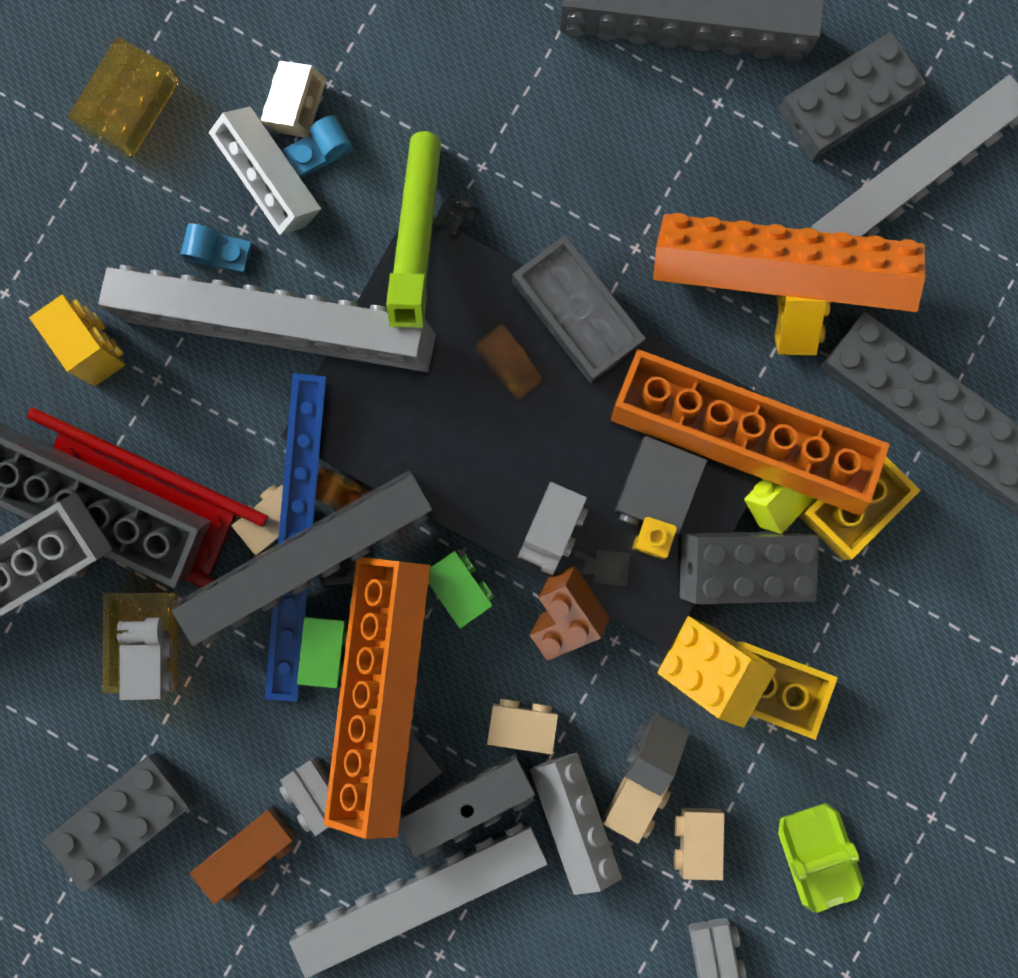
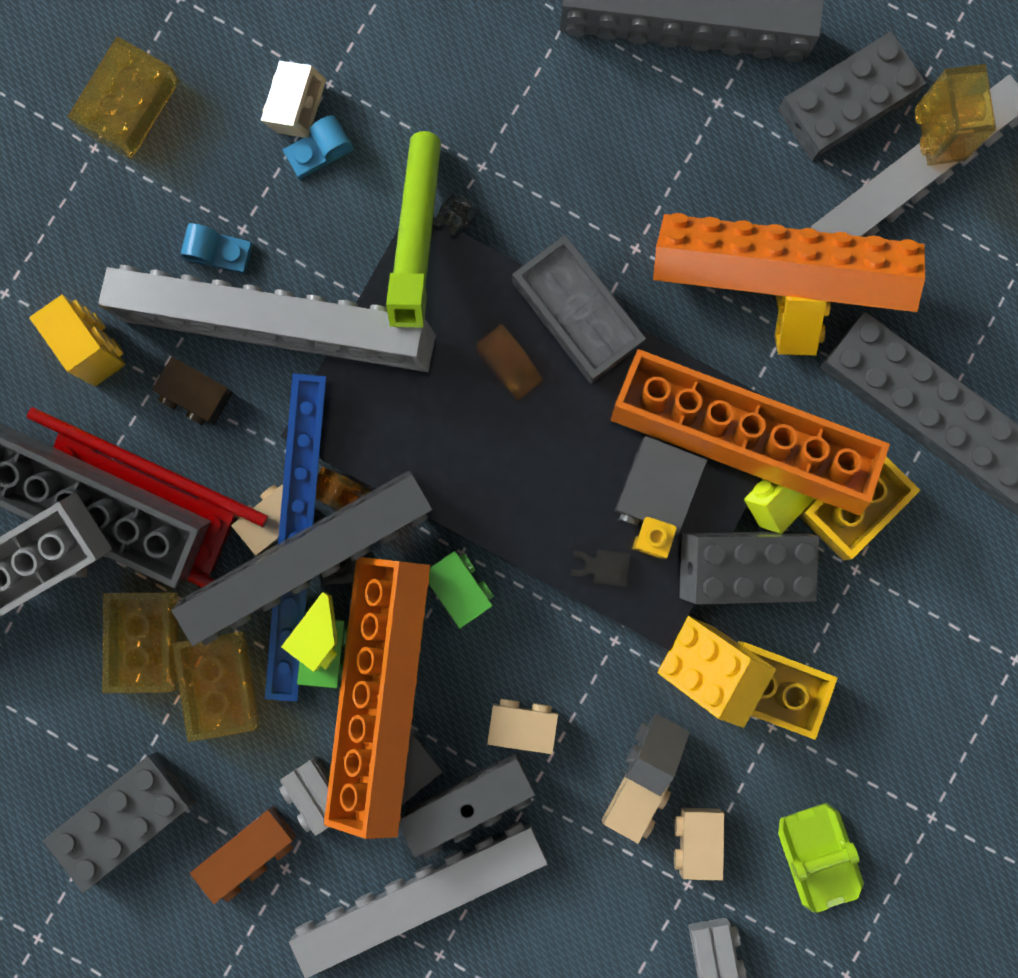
light grey hinge [117,617,173,700] -> none
white brick [209,107,321,235] -> none
light grey hinge [517,482,588,576] -> none
dark orange brick [530,566,610,661] -> none
light grey brick [530,753,622,895] -> none
none -> dark brown brick [152,356,233,426]
none -> clear yellow brick [172,631,260,742]
none -> neon yellow slope [281,592,338,672]
none -> clear yellow brick [915,64,996,166]

